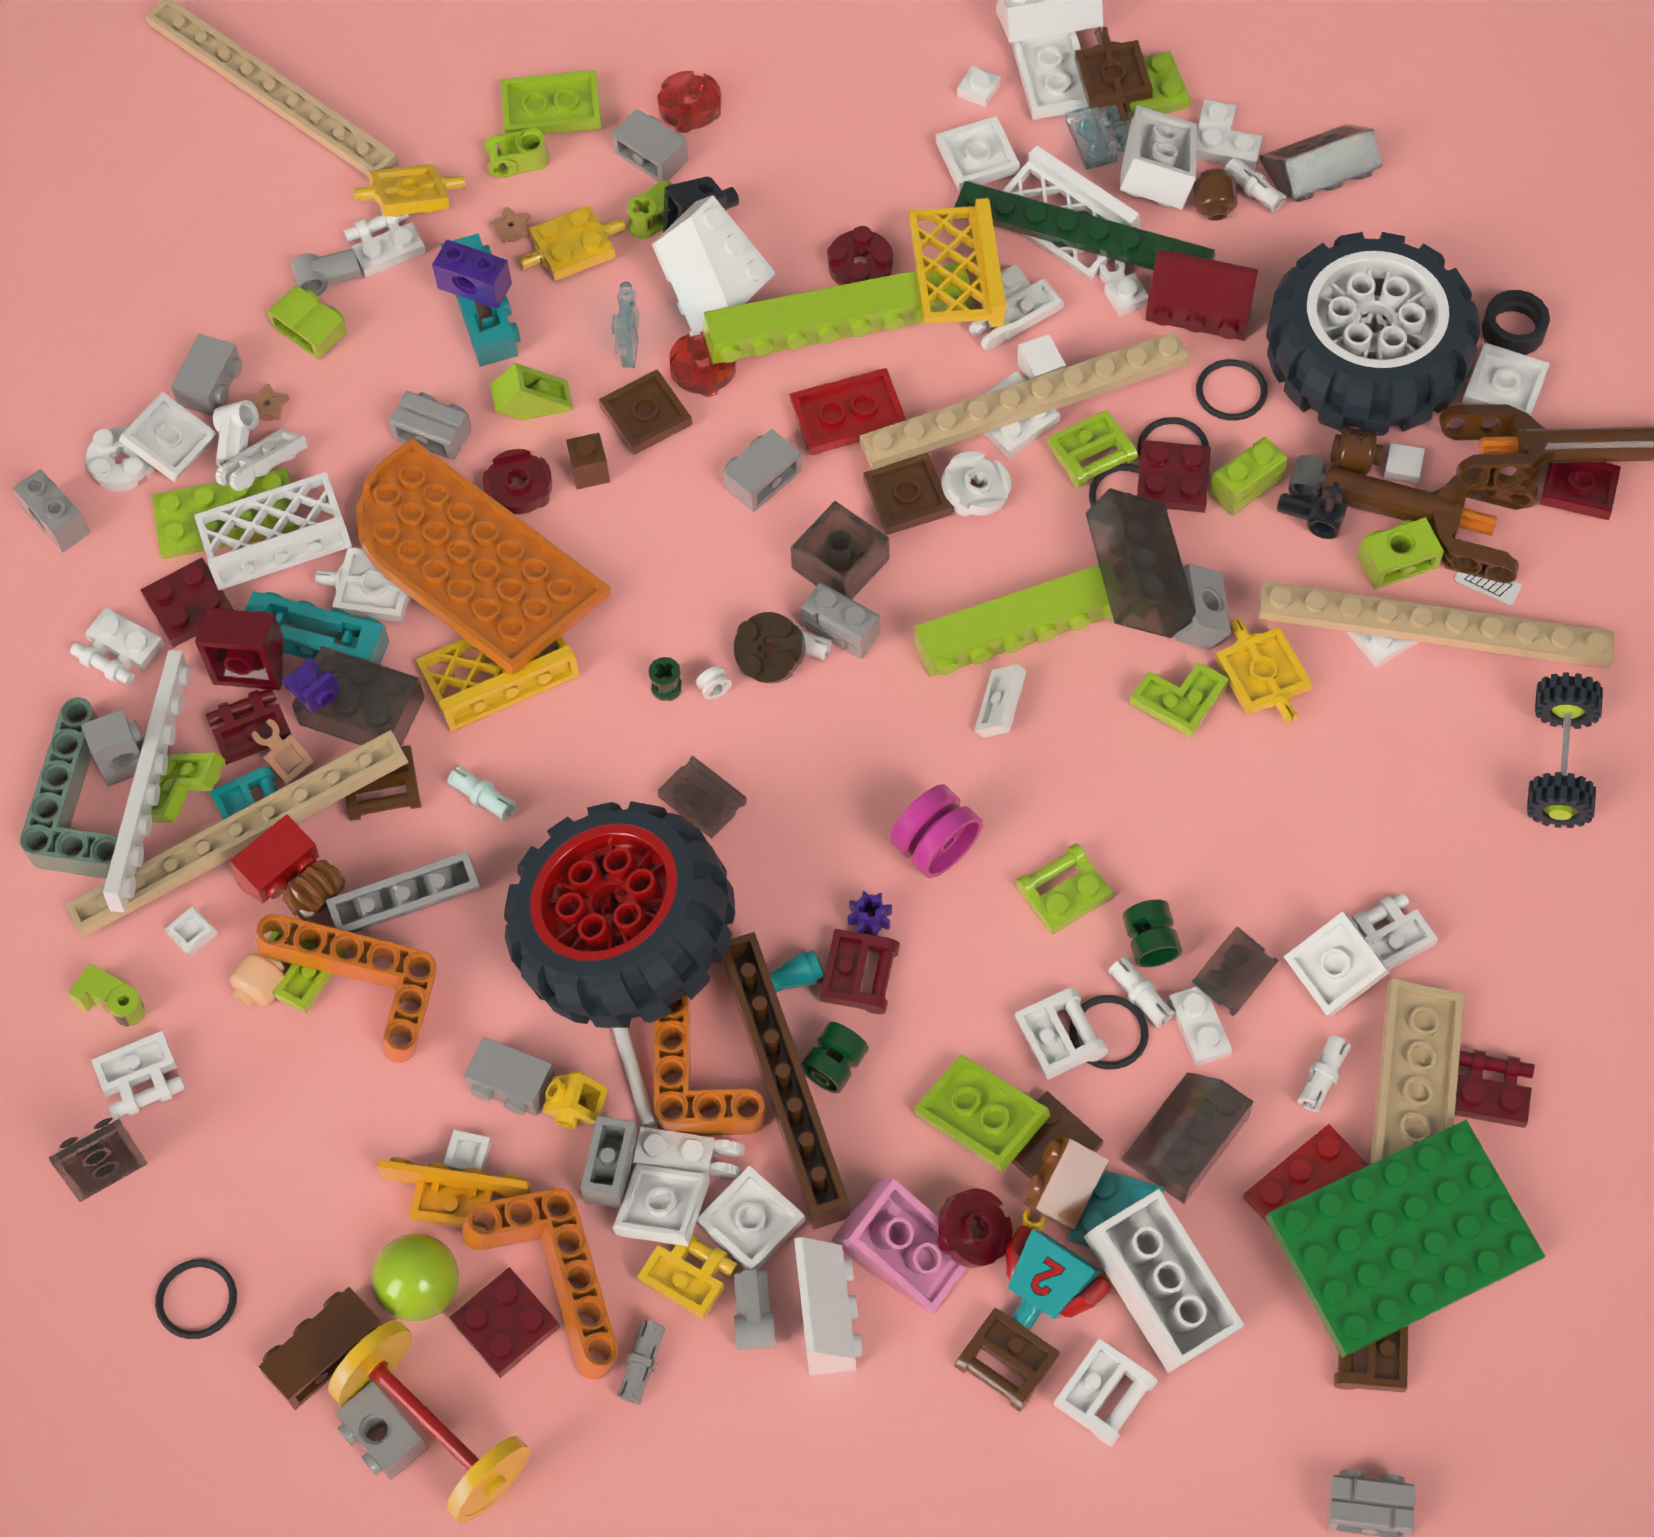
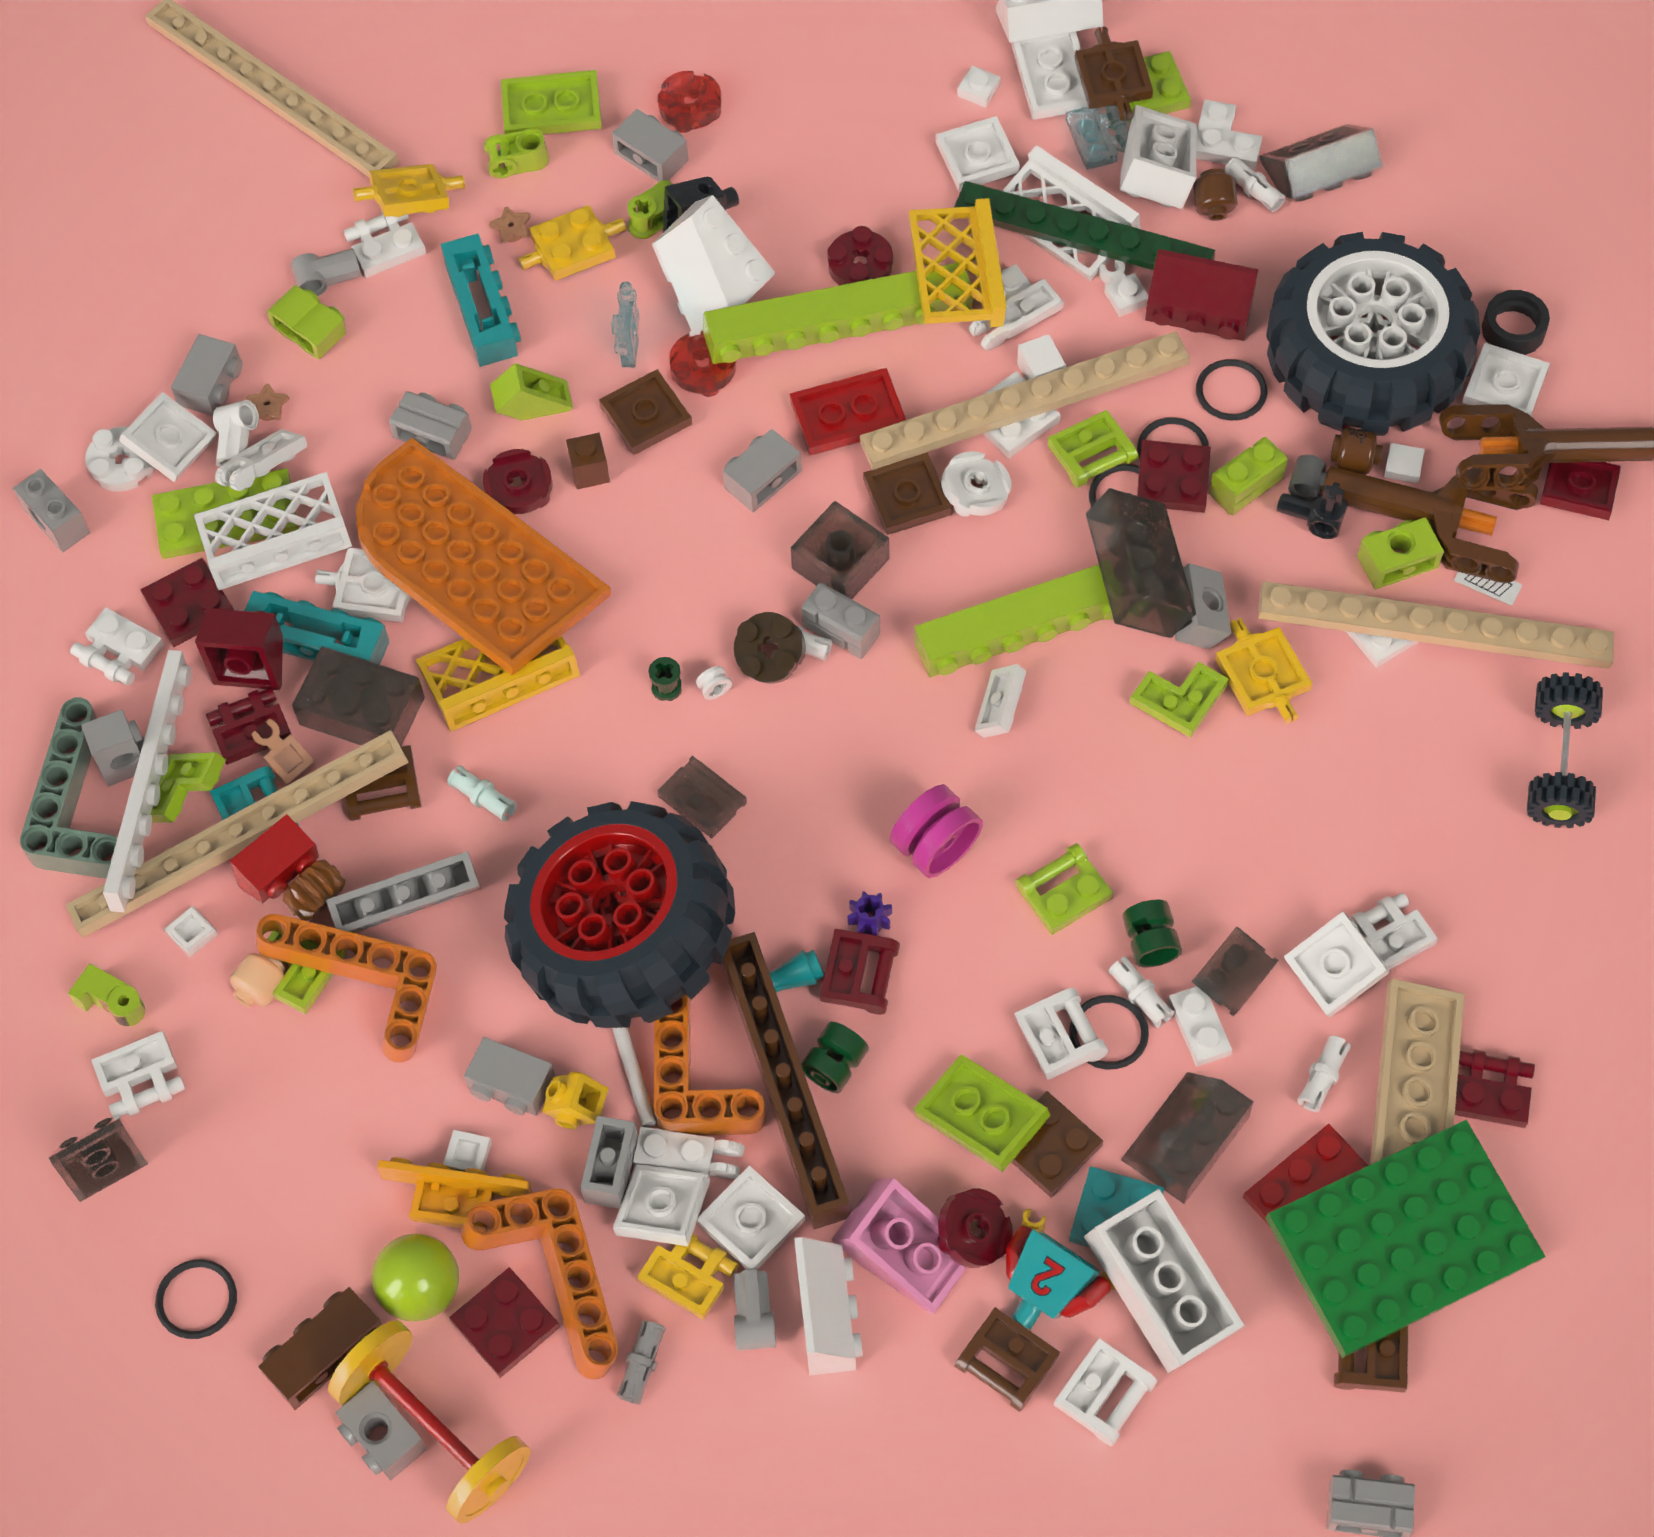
dark purple bracket [283,658,340,714] -> none
dark purple brick [432,239,512,309] -> none
brick [1023,1135,1109,1230] -> none

